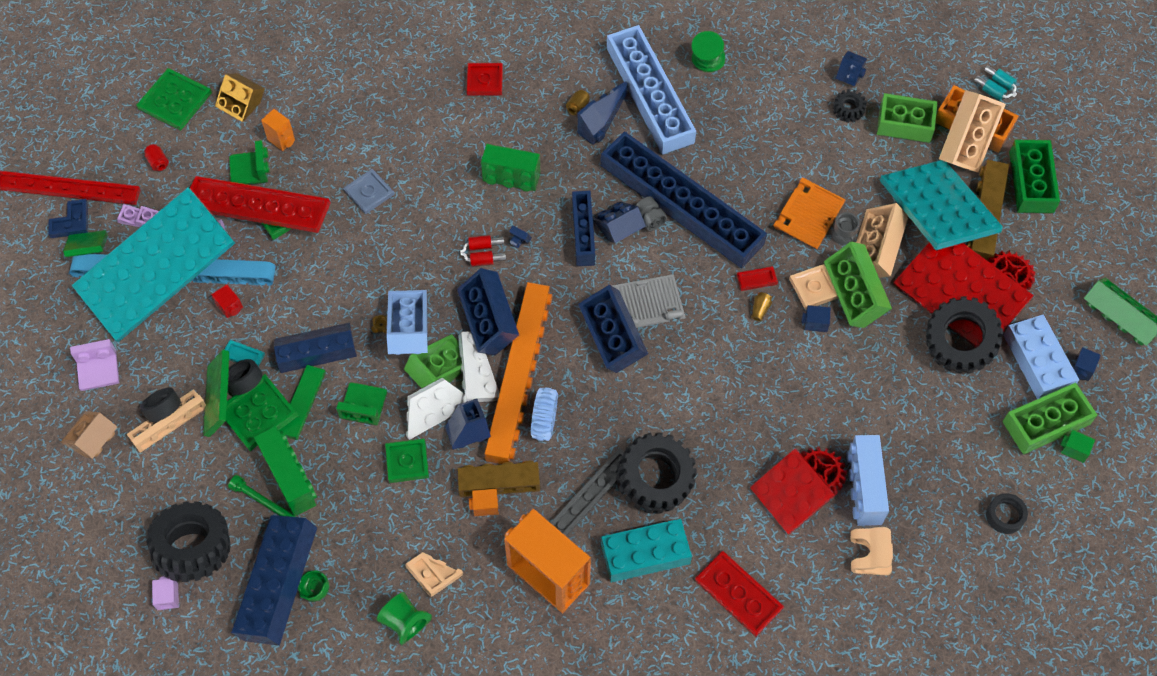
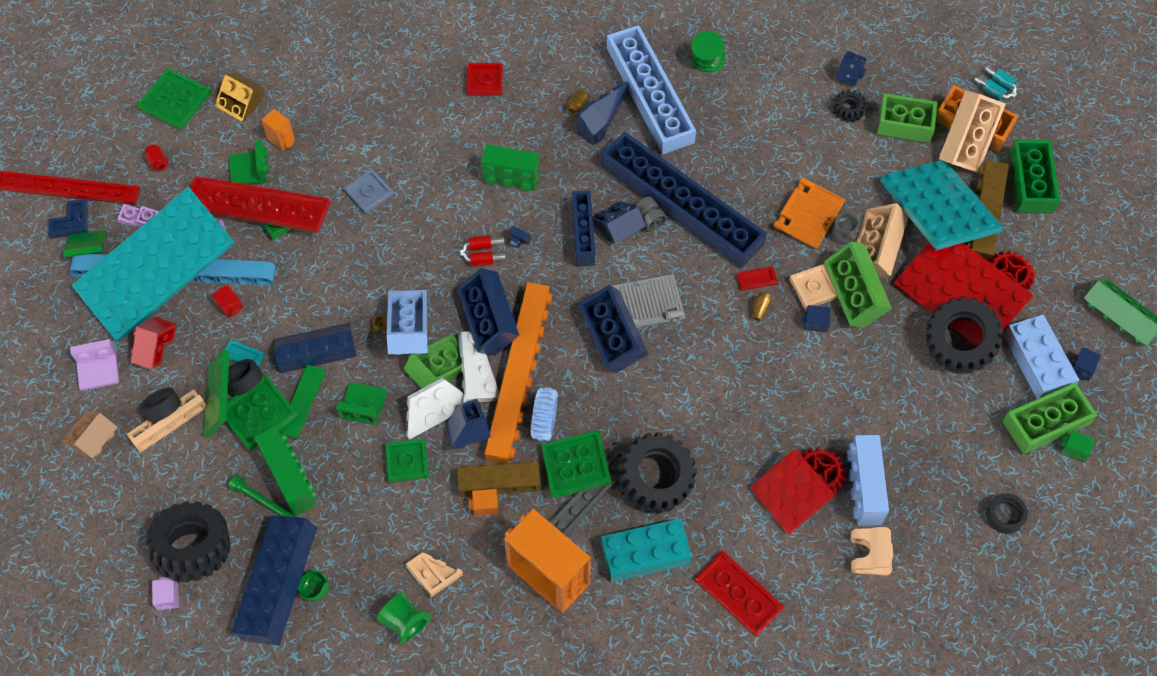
none -> red brick [131,317,177,369]
none -> green plate [541,430,612,498]

